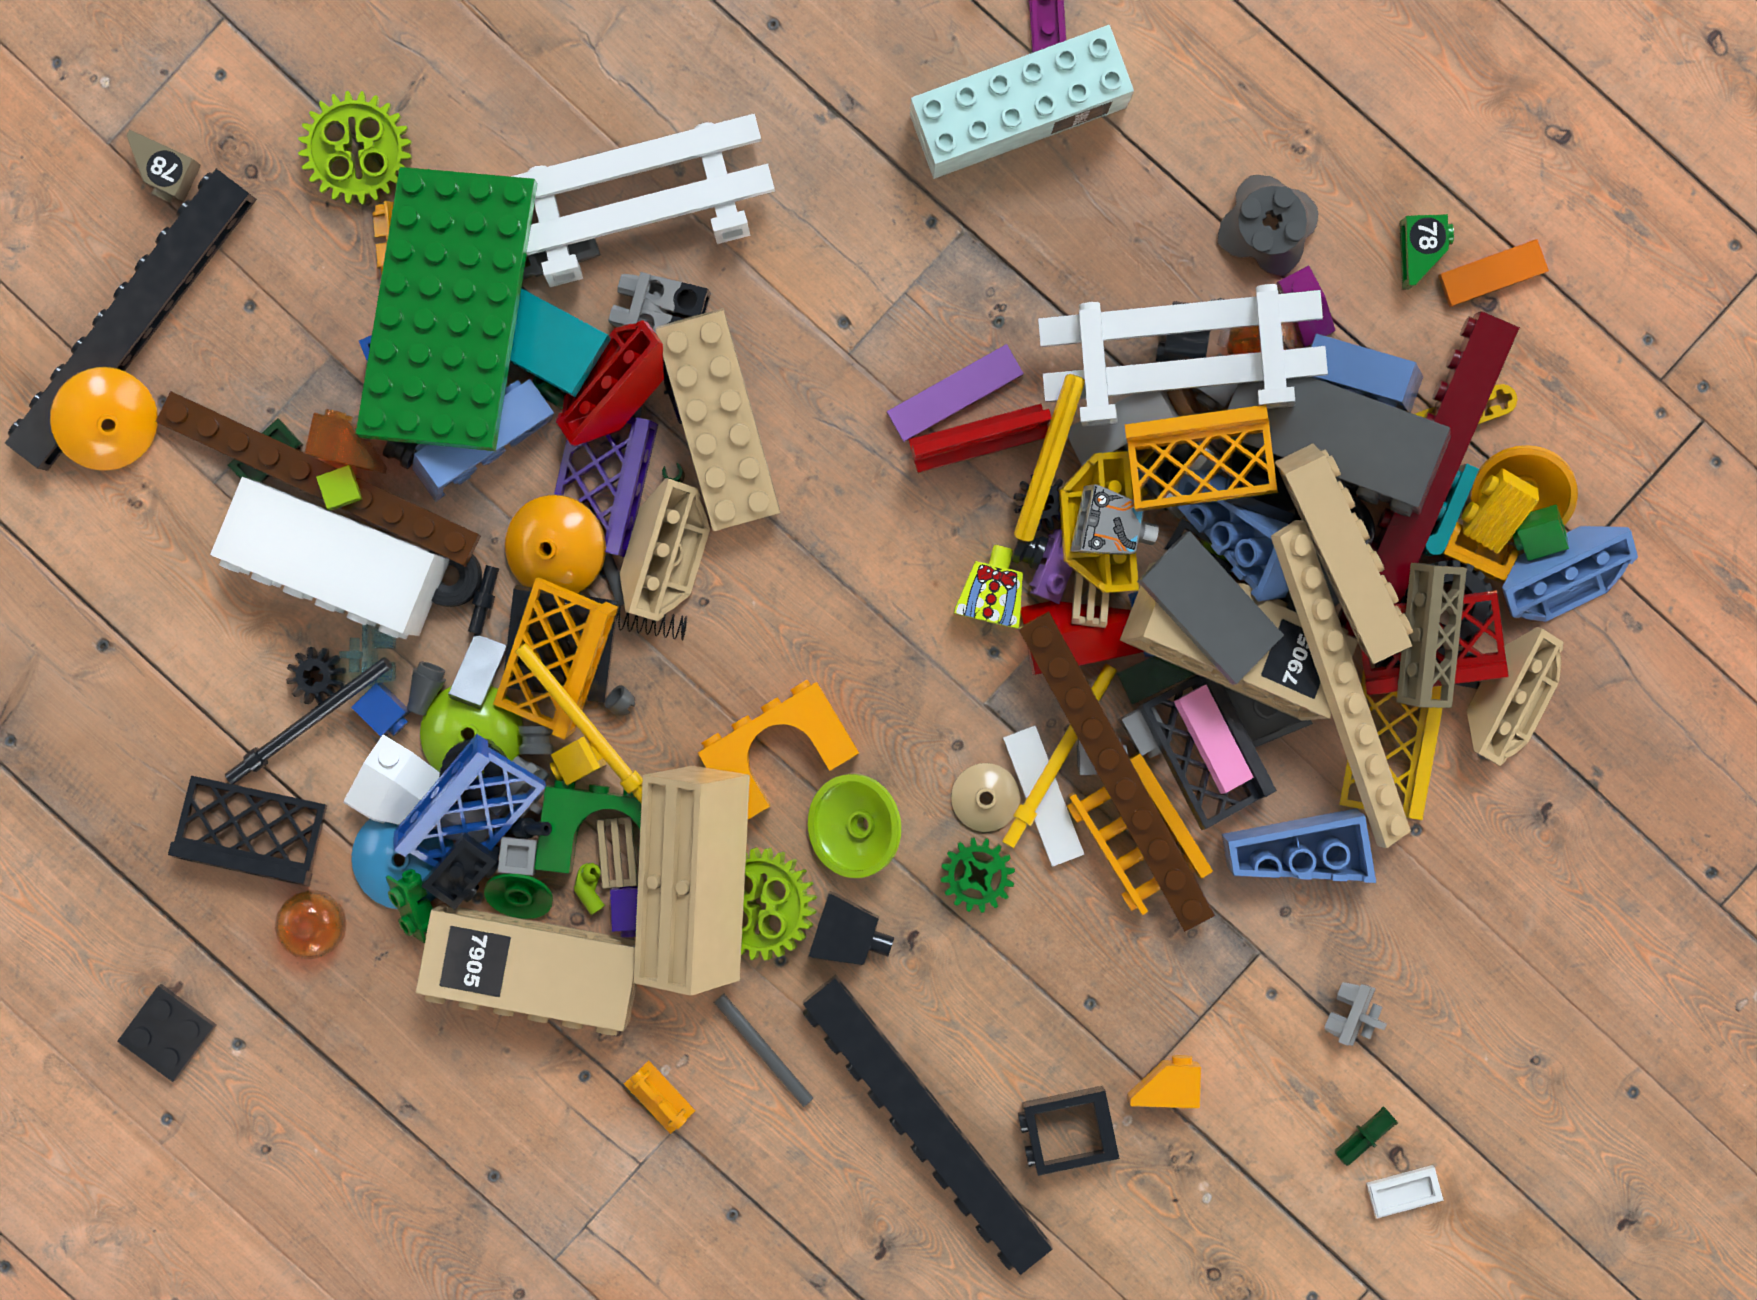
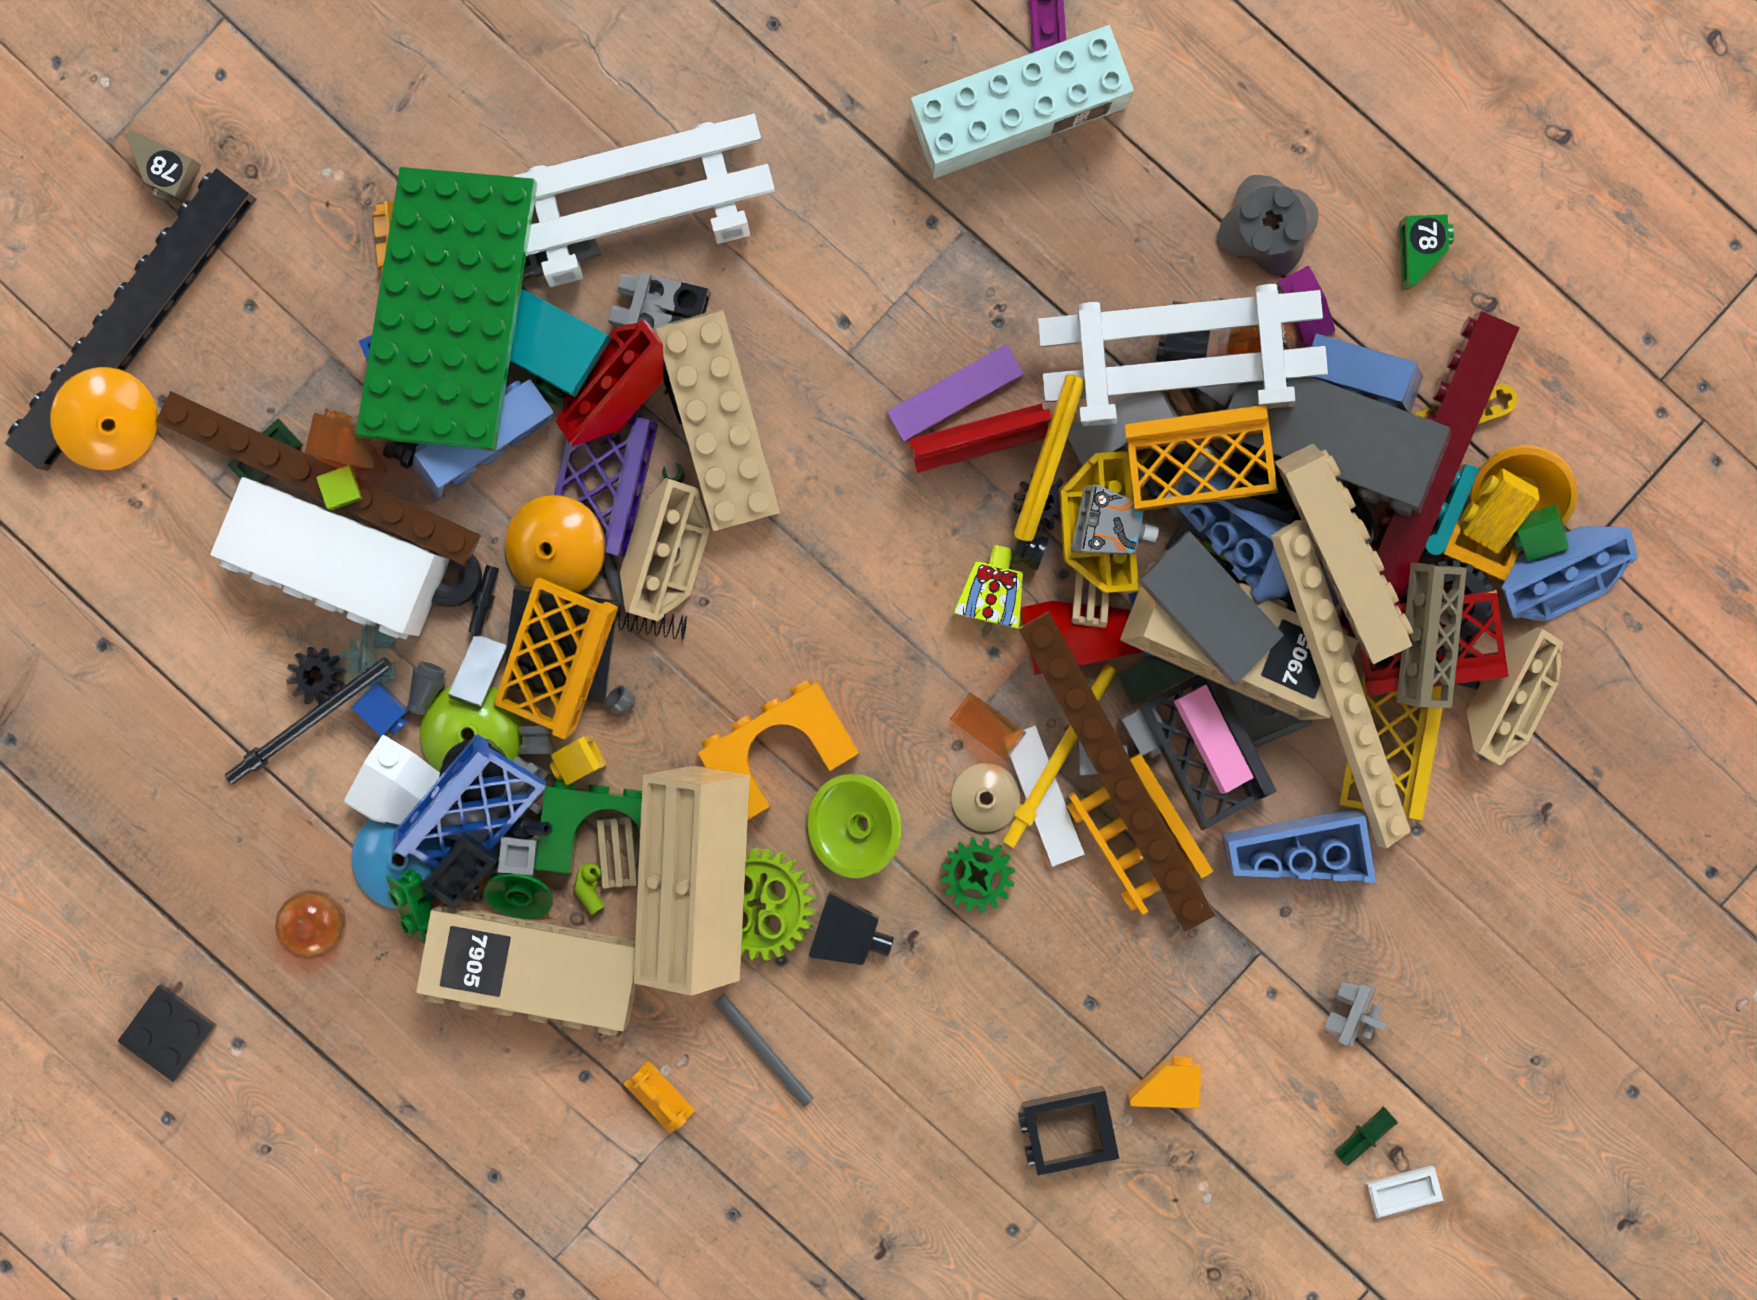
black fence [168,775,327,887] -> none
lime gear [298,91,412,205] -> none
yellow bar [515,643,643,804] -> none
dark purple brick [610,886,638,937] -> none
black brick [802,974,1053,1275] -> none
medium lavender hinge [1029,529,1073,604] -> none
orange tile [1438,239,1549,307] -> none
none -> clear orange tile [950,692,1026,760]

